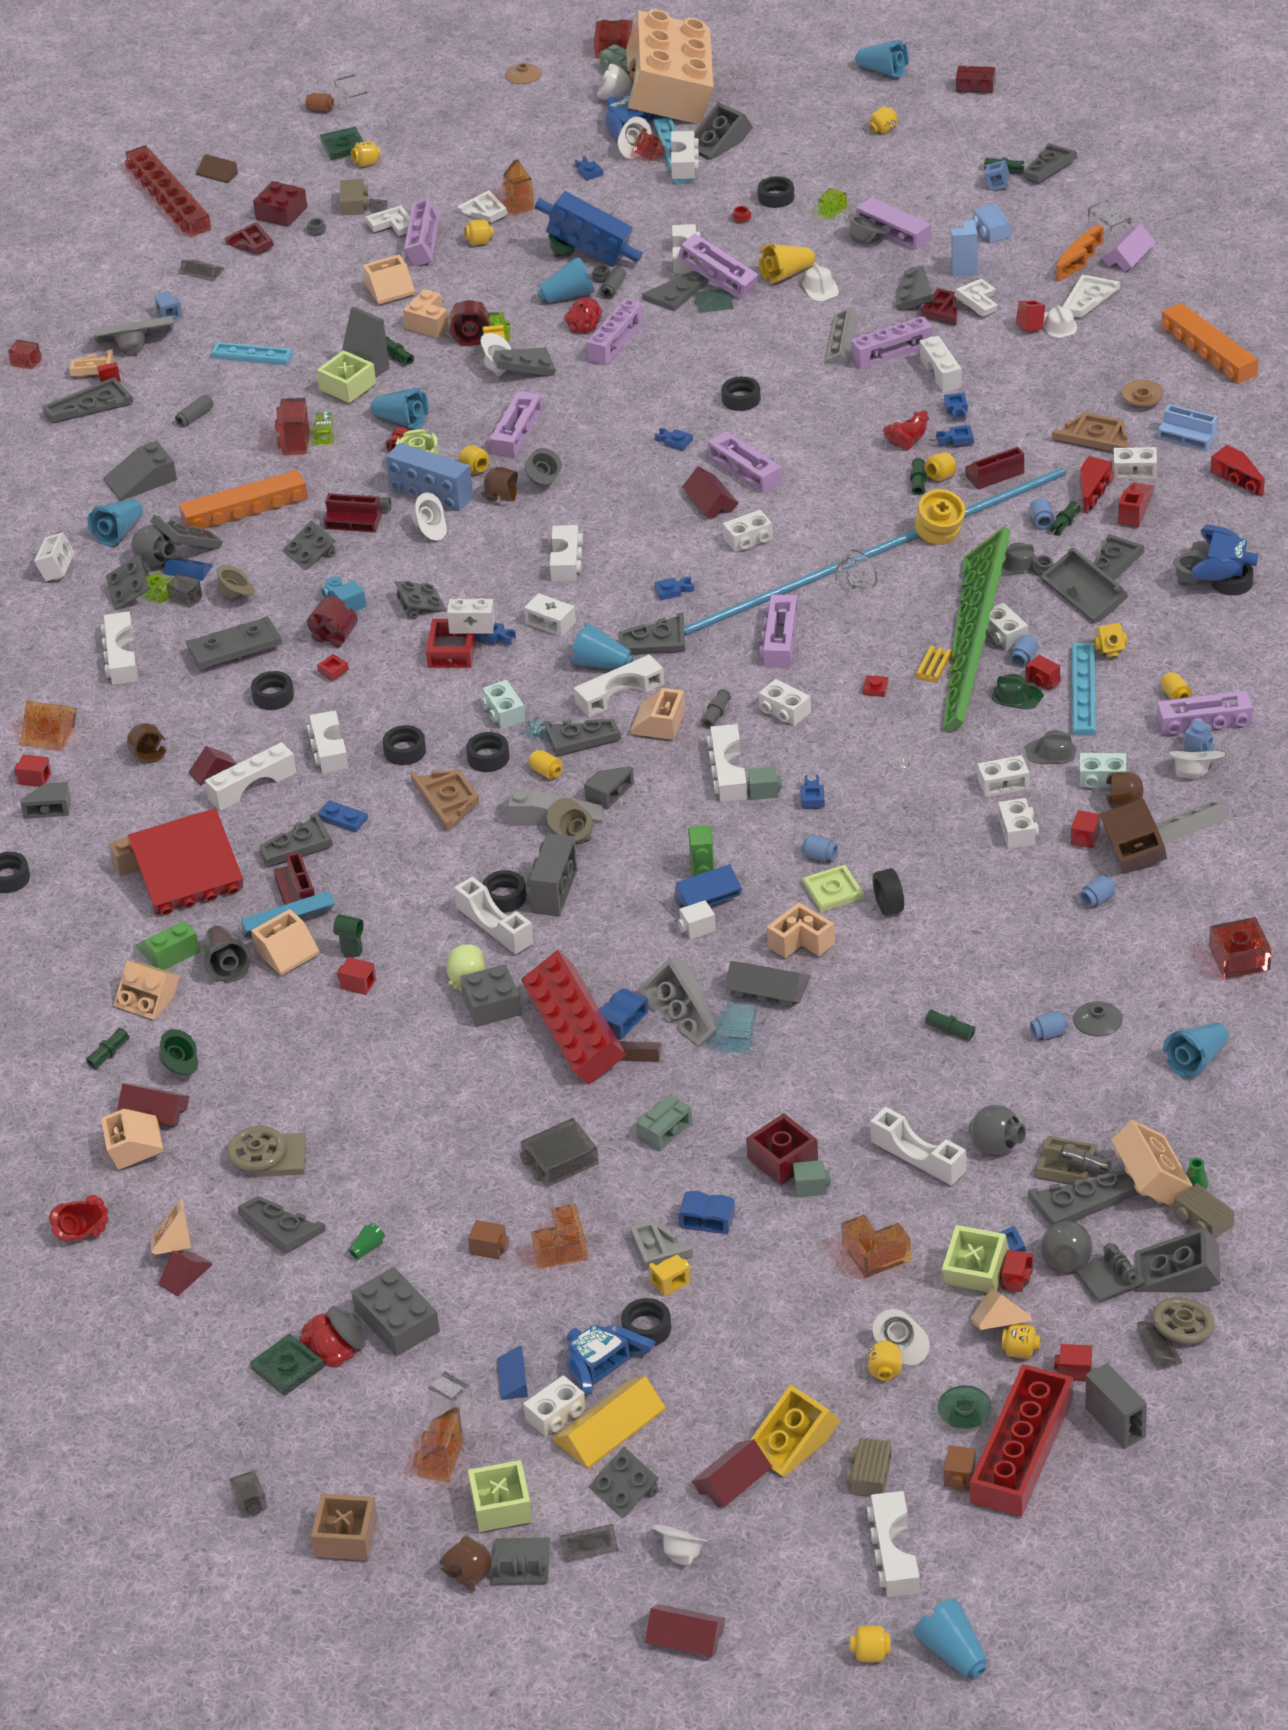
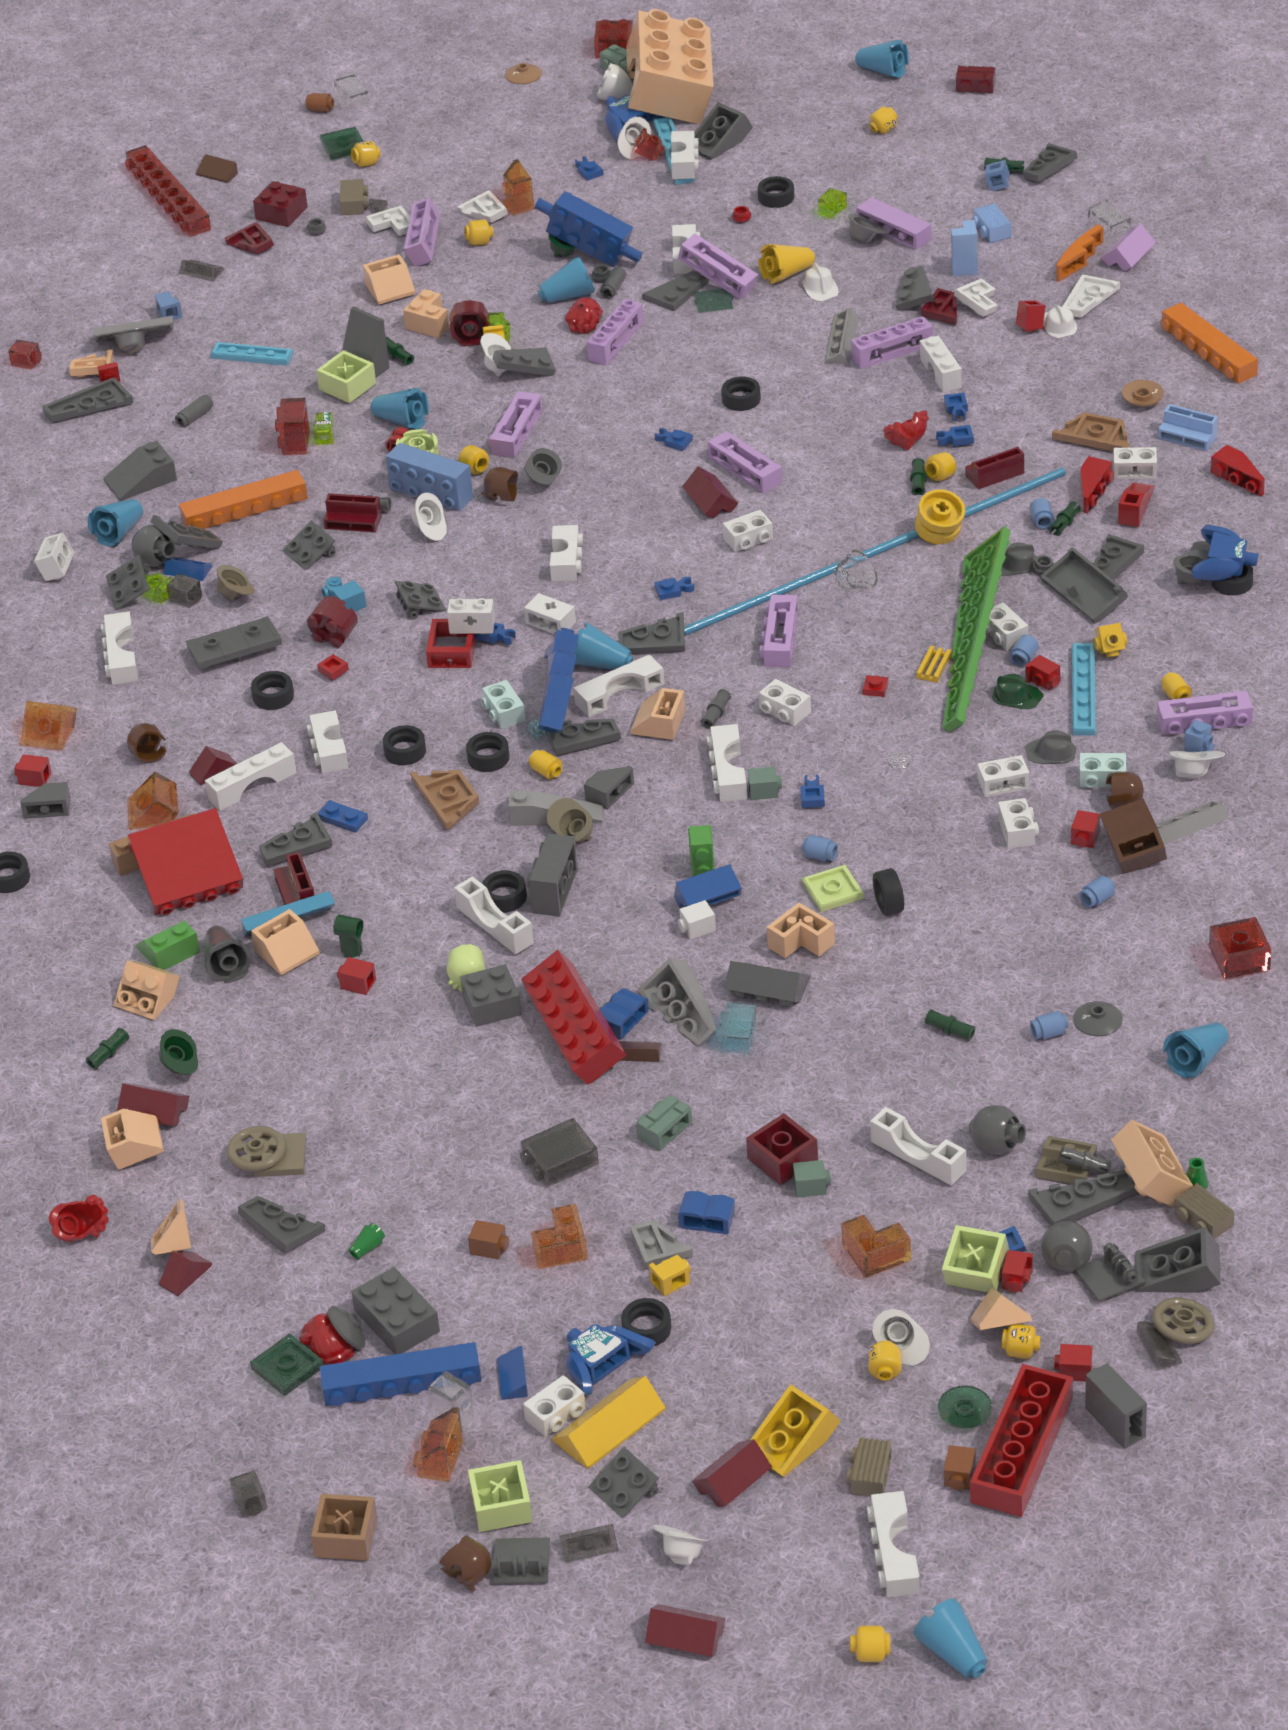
none -> clear orange slope [127,771,179,830]
none -> blue brick [320,1342,482,1406]
none -> blue arch [537,628,579,734]

